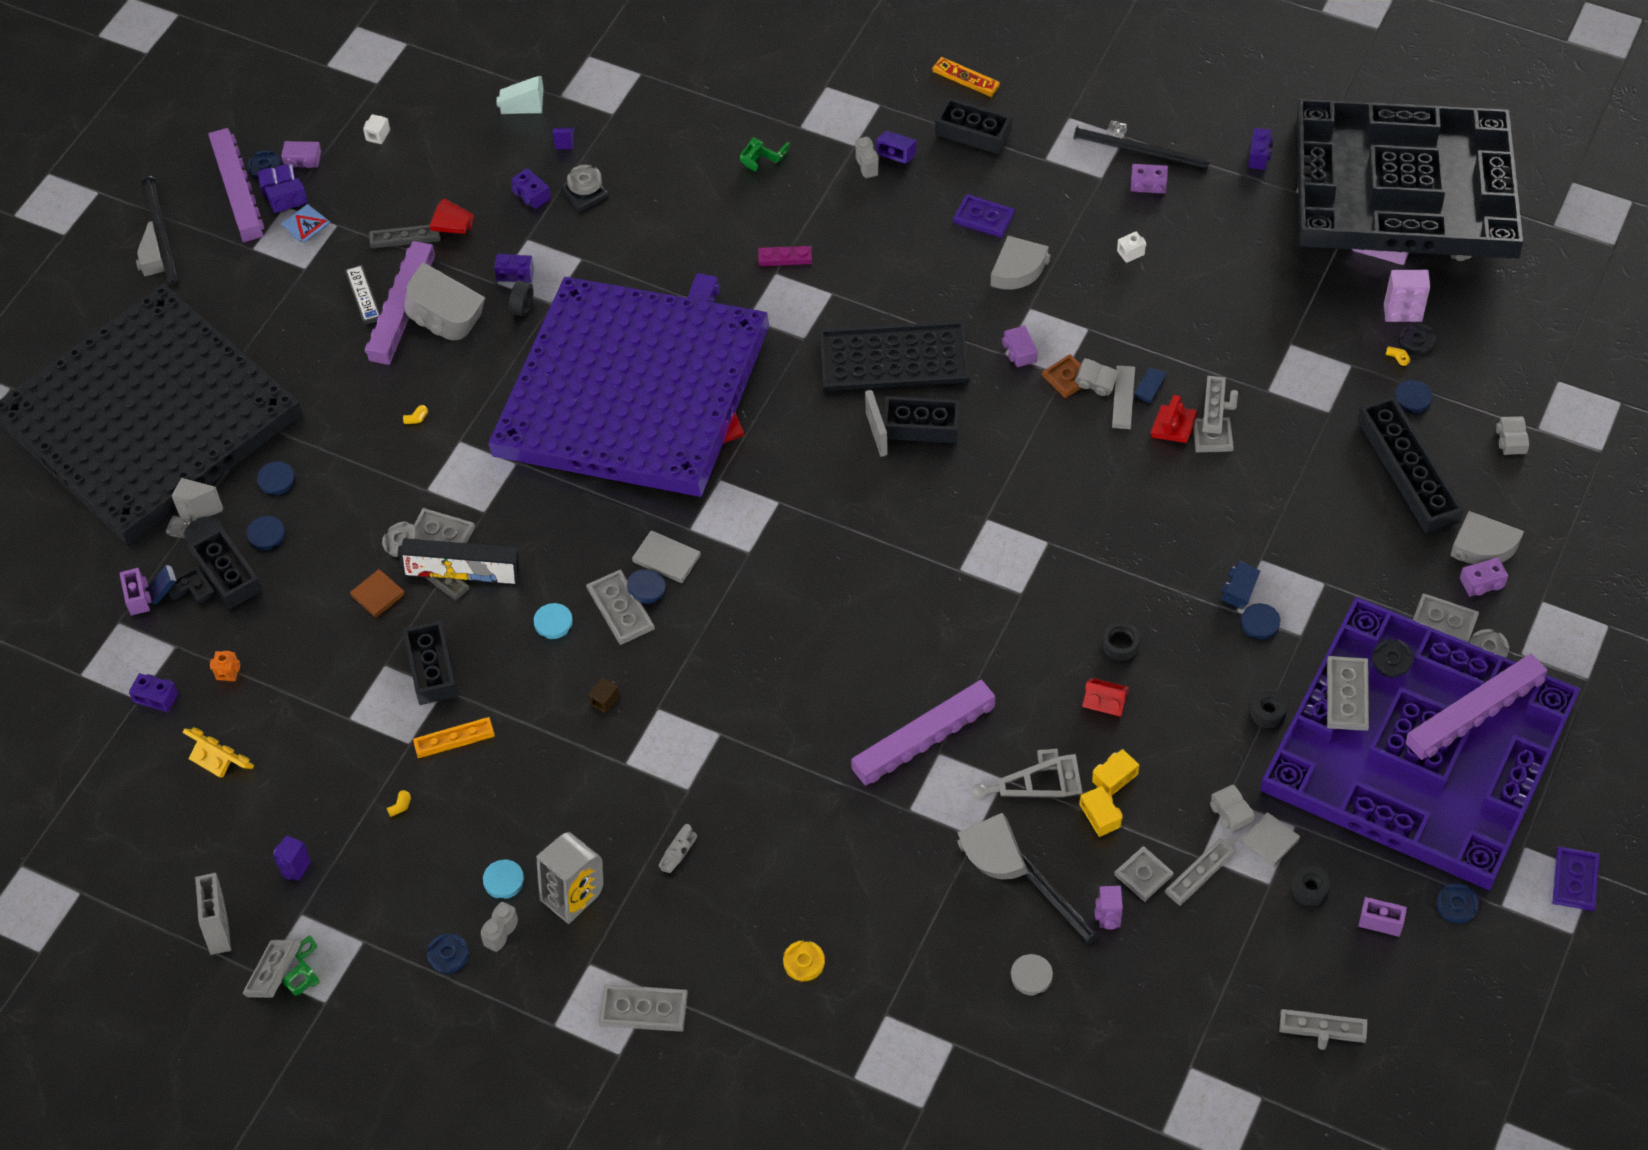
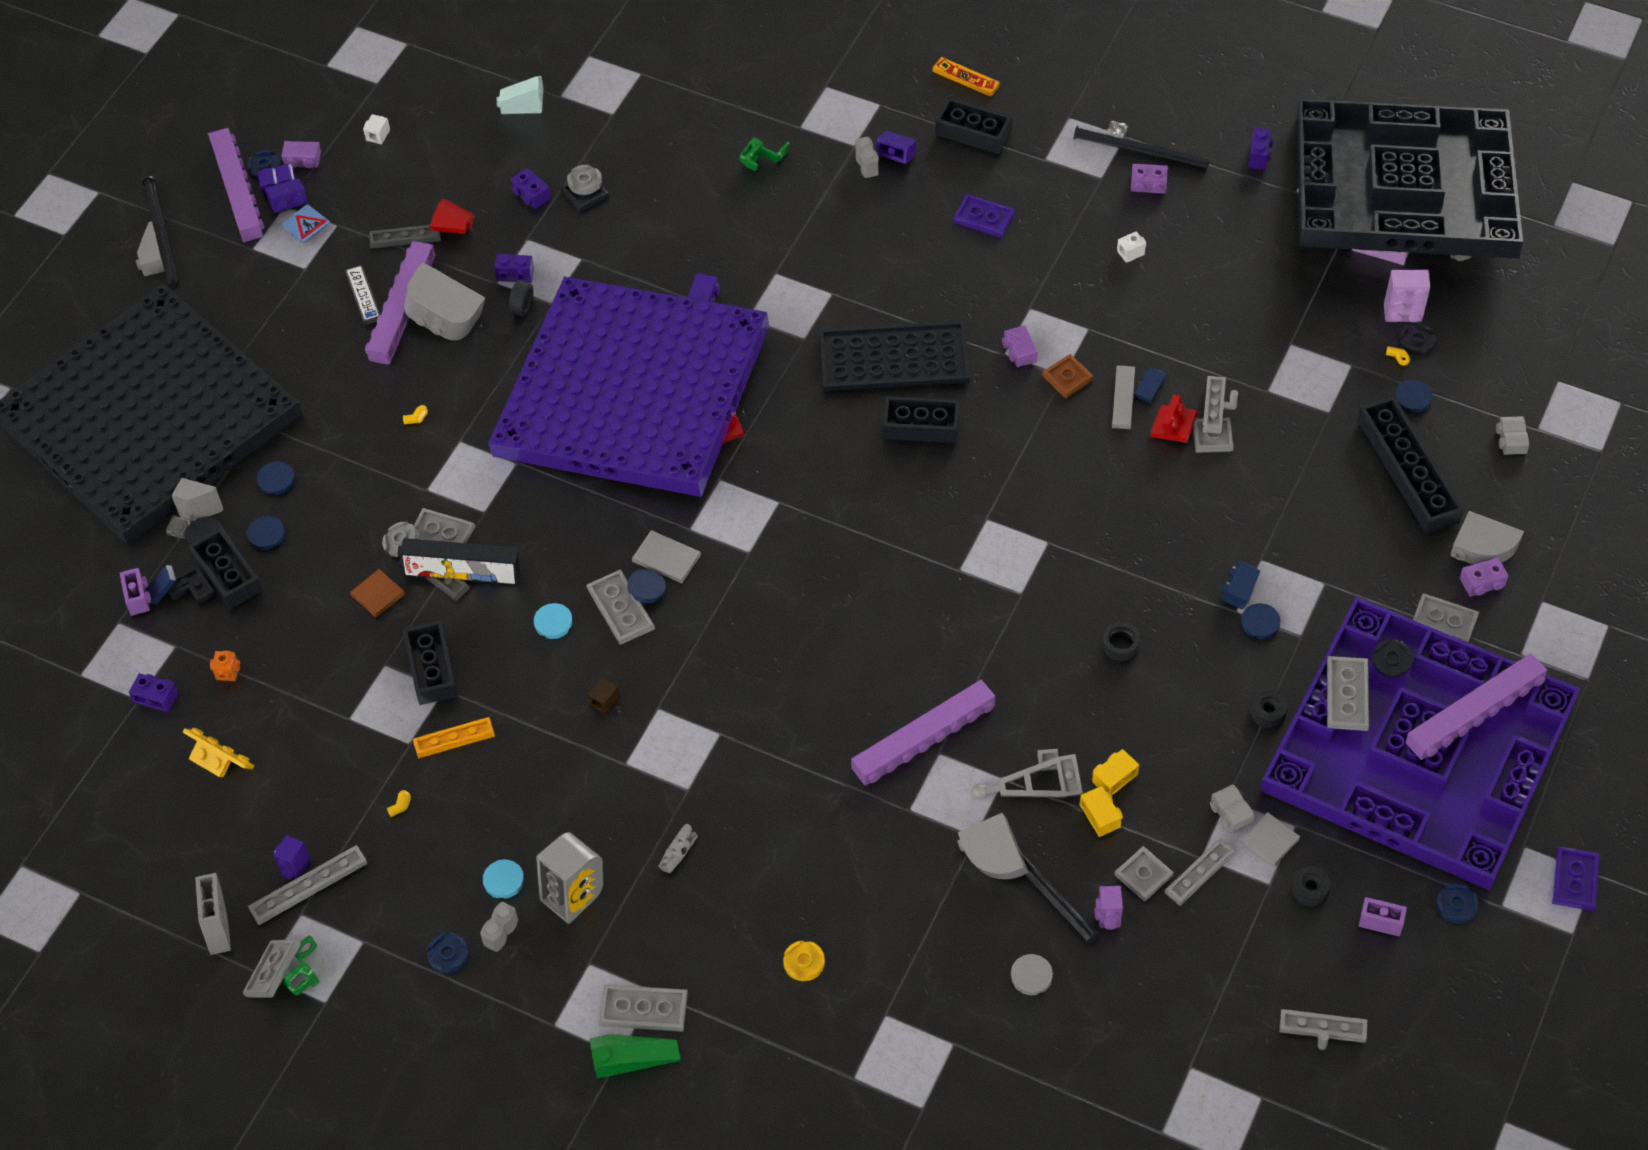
dark purple slope [553,127,574,149] -> none
magenta plate [758,246,812,266] -> none
light grey tile [865,390,887,456] -> none
light grey brick [991,236,1051,289] -> none
light grey brick [1075,358,1118,396] -> none
red bracket [1082,678,1130,717] -> none
light grey tile [1470,629,1509,658] -> none
none -> light grey plate [248,845,367,925]
none -> green wedge [590,1034,681,1079]

